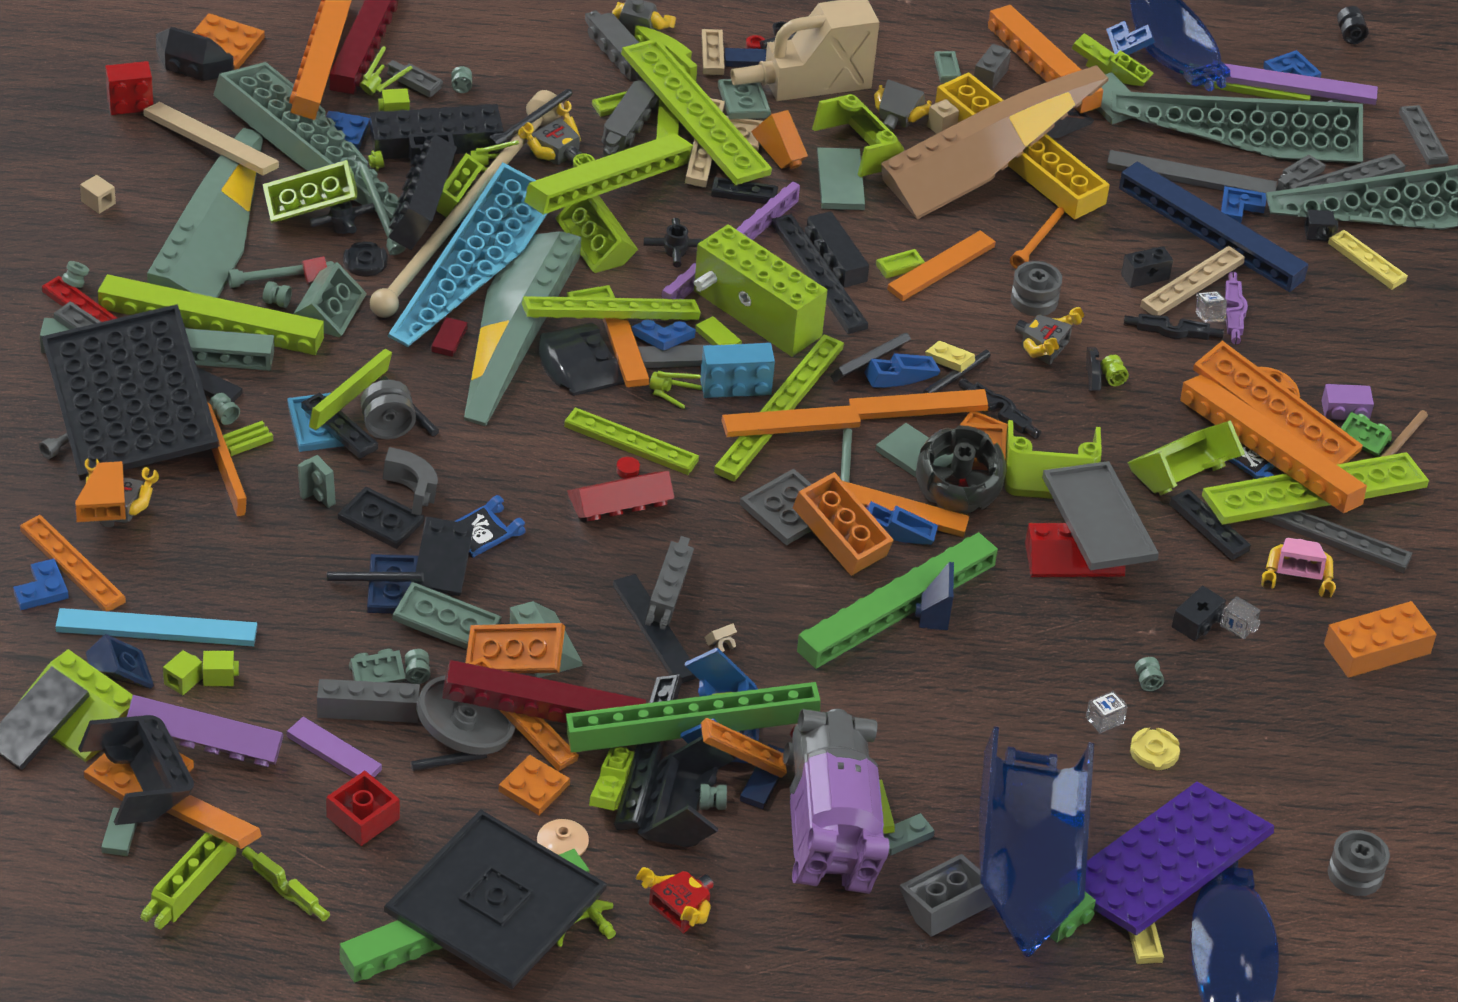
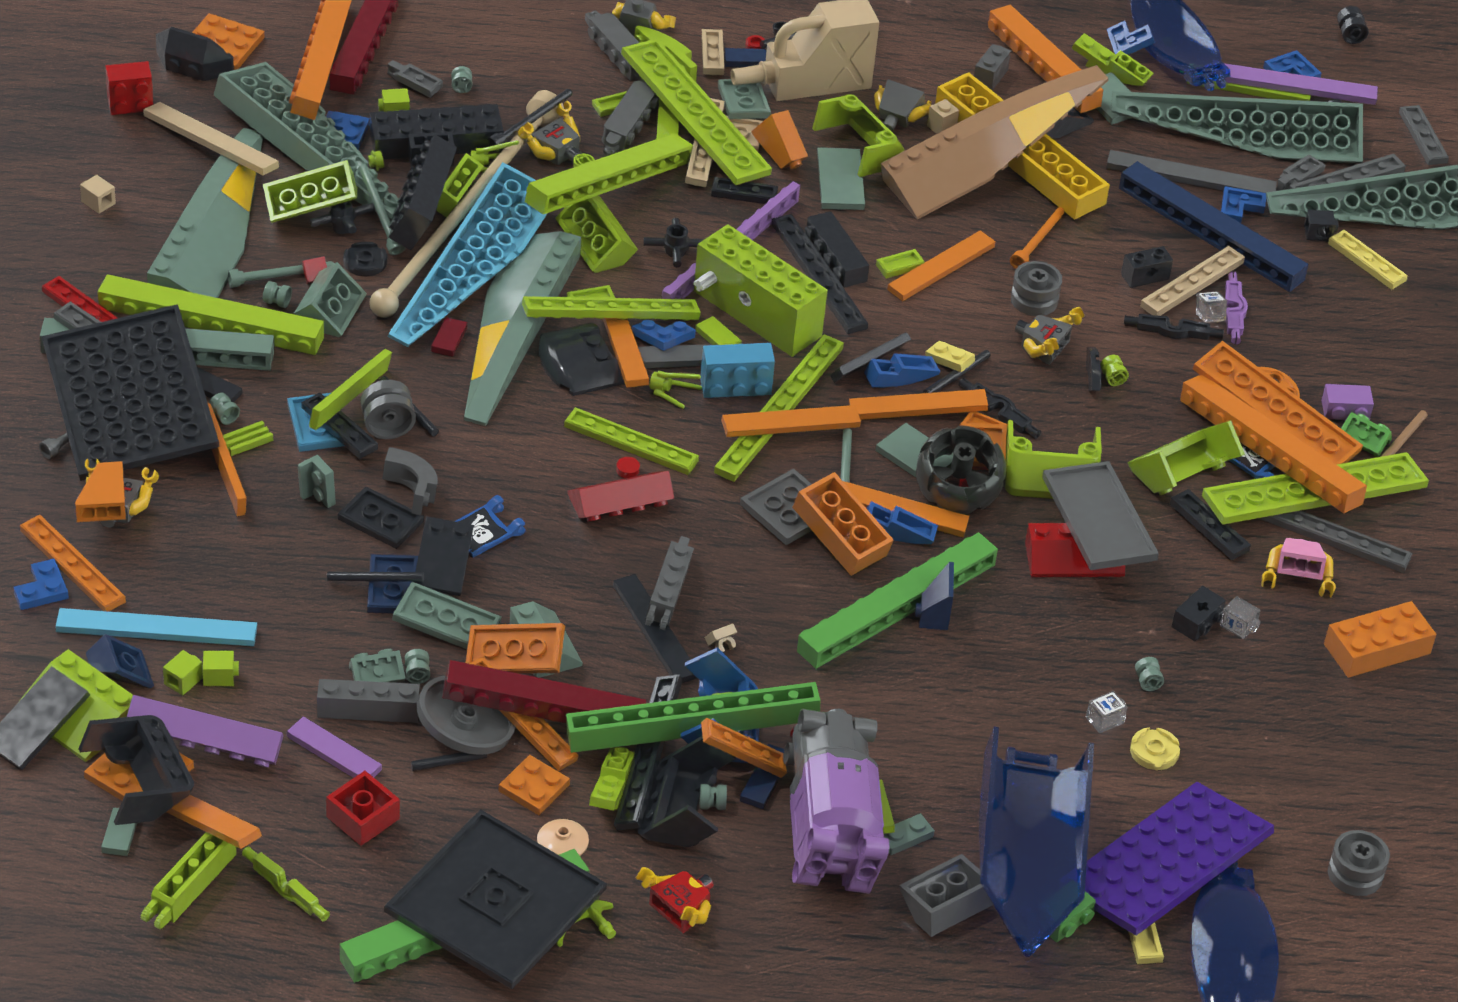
sand green wheel [62,261,89,288] -> none
lime plant [360,46,412,95] -> none
sand green tile [934,51,961,83] -> none

